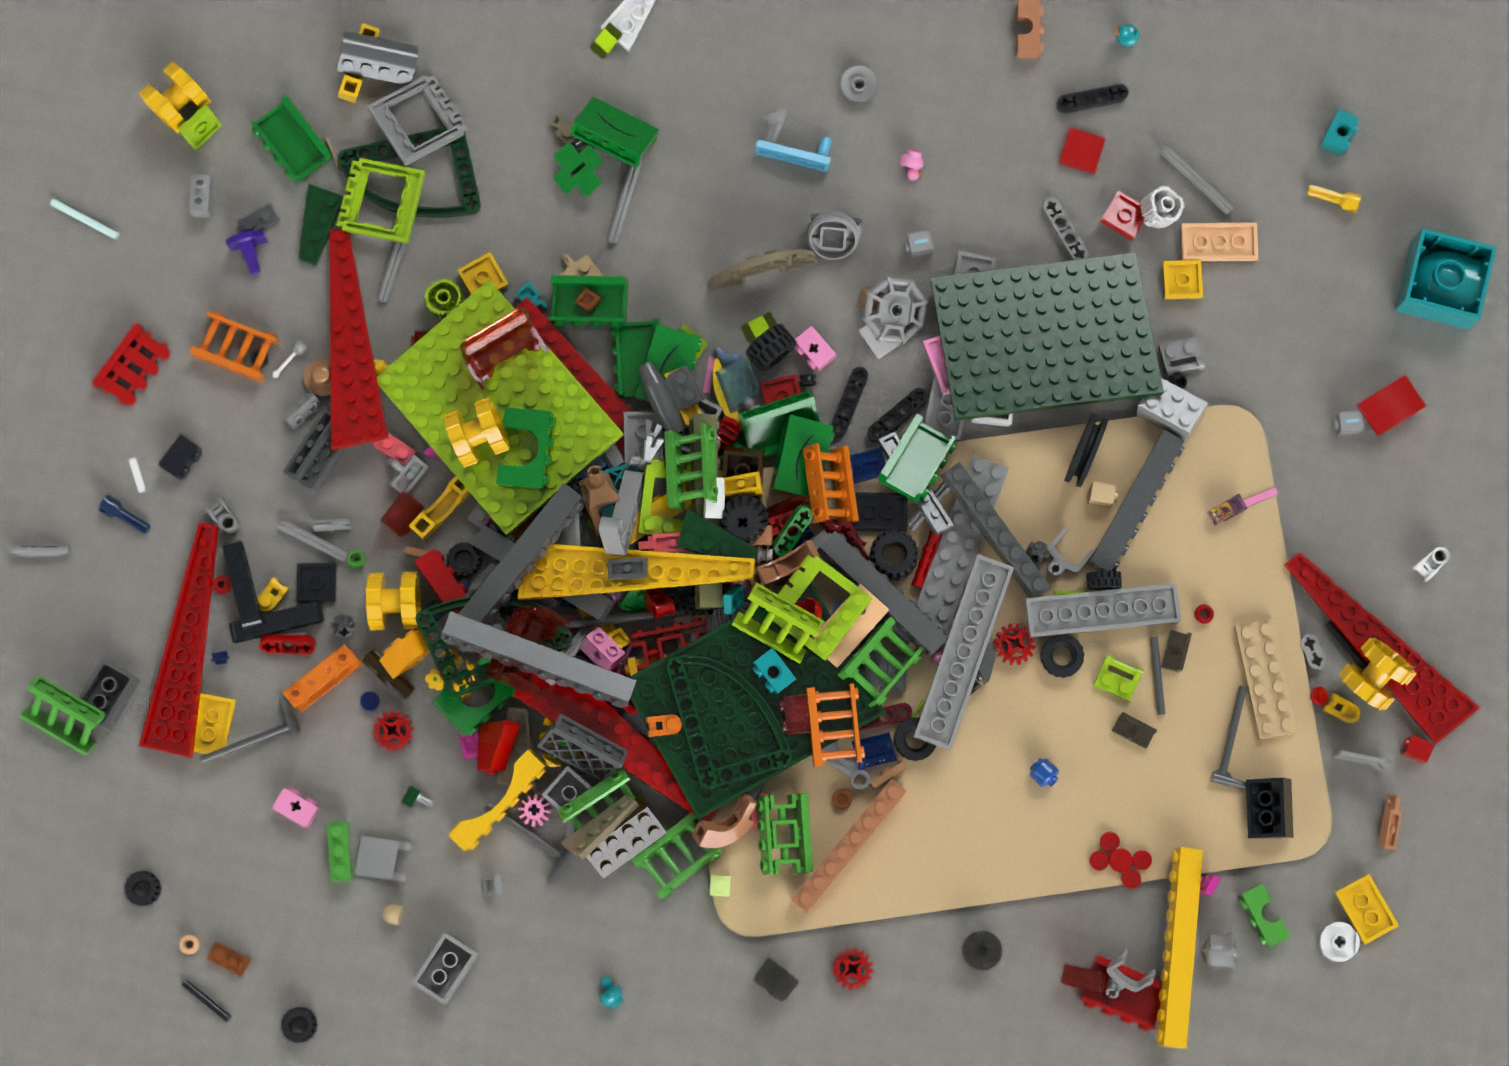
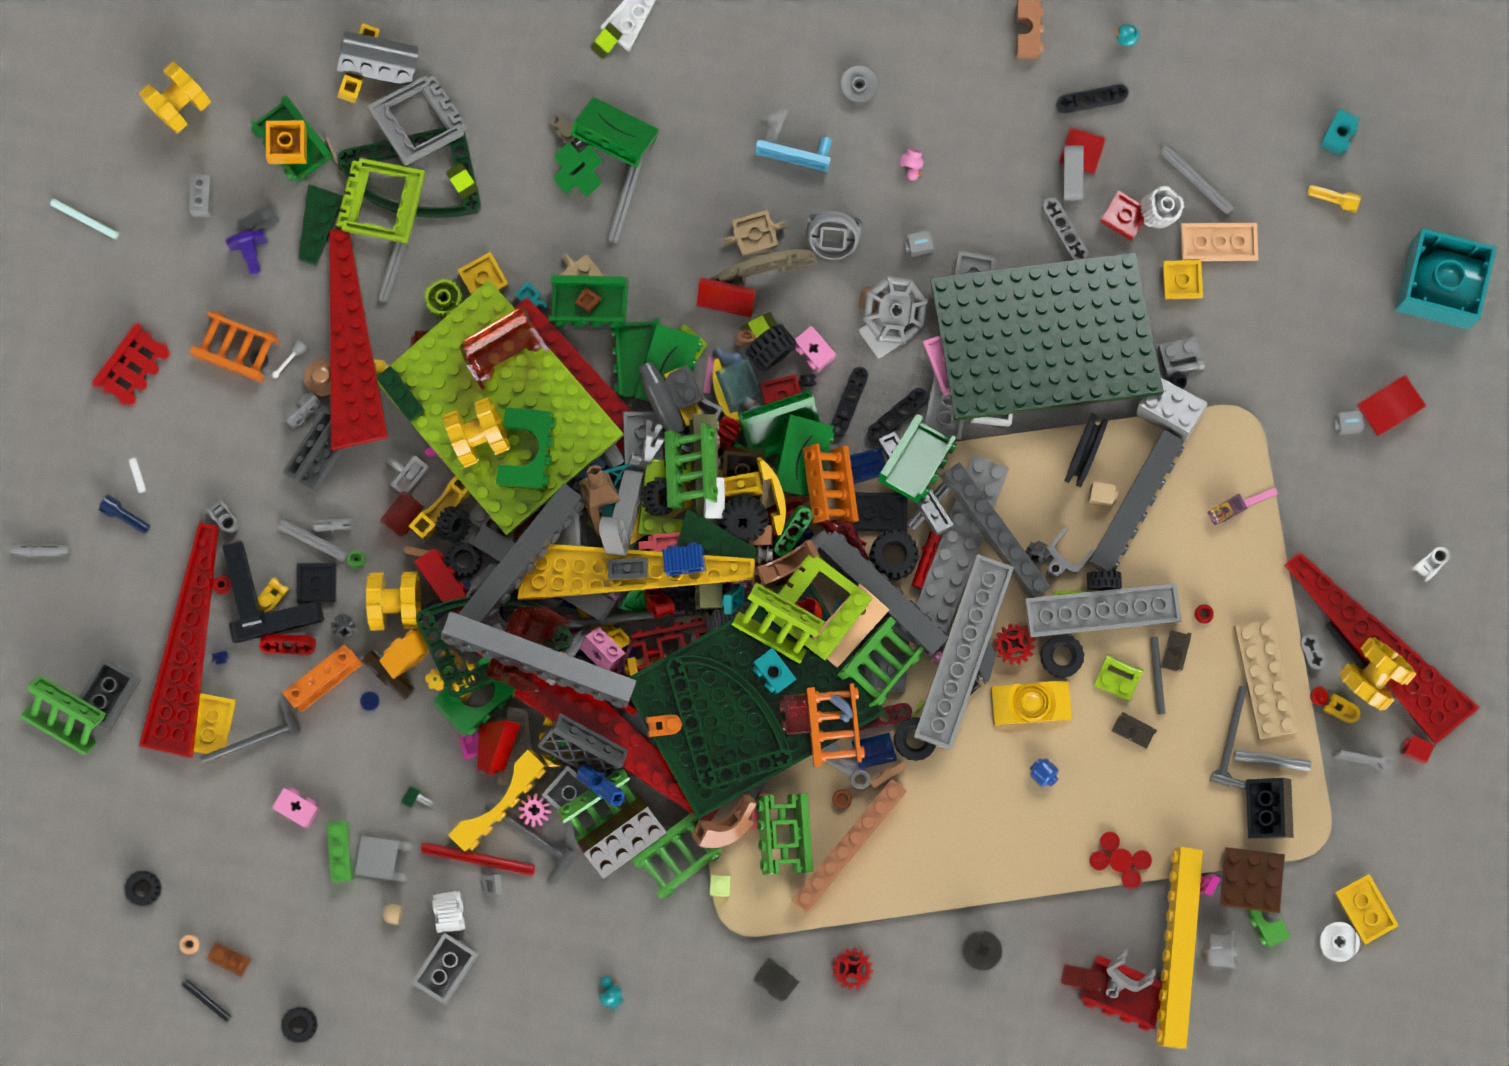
black brick [158,434,202,481] -> none
lime plate [178,105,222,151] -> none
coral hinge [371,433,417,466] -> none
red gear [372,710,415,752] -> none
dark tan wing [560,795,639,860] -> none
nougat hinge [1378,794,1402,851] -> none
none -> light orange brick [266,120,307,164]
none -> dark green plate [375,366,426,422]
none -> red axle [421,842,536,876]
none -> white brick [432,891,466,933]
none -> black tyre [436,506,471,543]
none -> clear neon green sticker [446,163,478,199]
none -> blue piece [576,764,625,806]
none -> black tyre [641,480,673,516]
none -> blue brick [662,542,706,576]
none -> red tile [696,277,756,318]
none -> tan plate [723,210,787,257]
none -> nougat plate [736,330,756,349]
none -> yellow slope [757,457,786,536]
none -> sand blue arm [830,694,853,723]
none -> yellow slope [991,681,1072,726]
none -> light grey beam [1064,146,1084,201]
none -> reddish brown plate [1220,847,1285,913]
none -> light grey axle [1234,750,1311,771]

